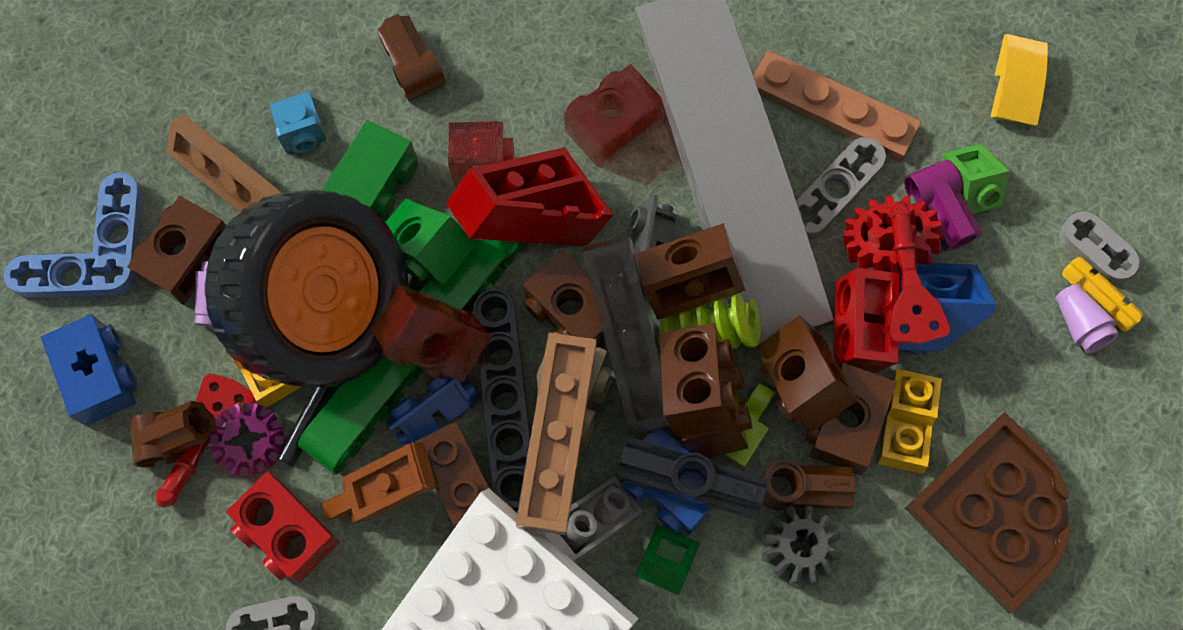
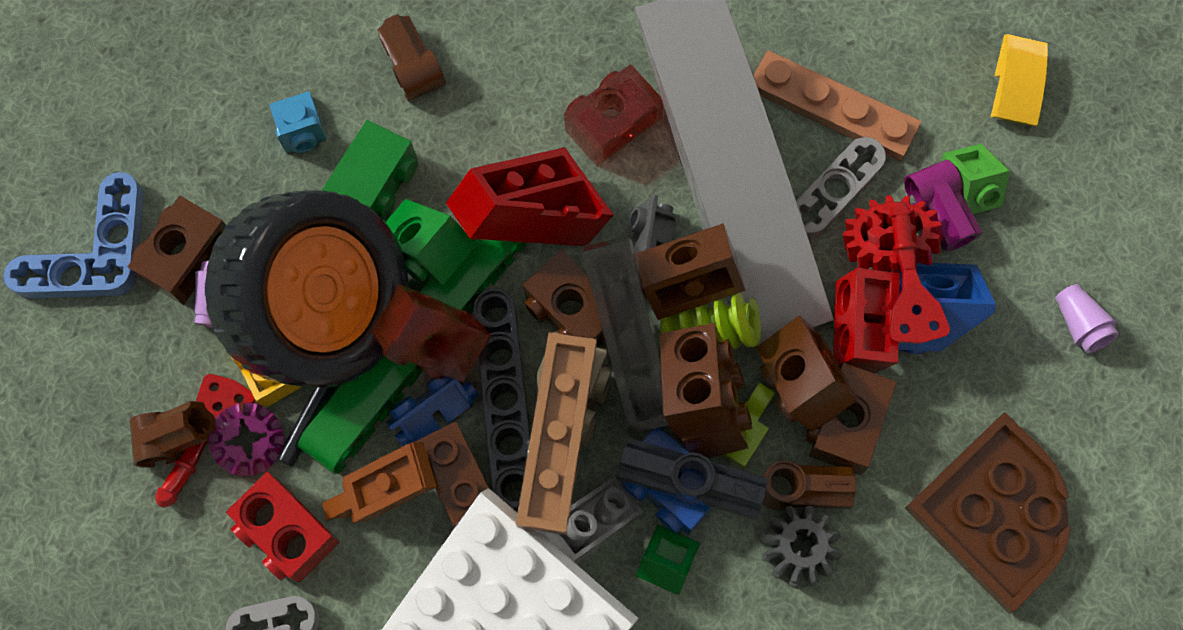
blue brick [40,314,137,426] -> none
medium nougat plate [166,114,282,213] -> none
clear red brick [448,121,517,188] -> none
yellow slope [878,369,942,474] -> none
light grey beam [1059,211,1140,285] -> none
yellow axle [1062,257,1143,332] -> none

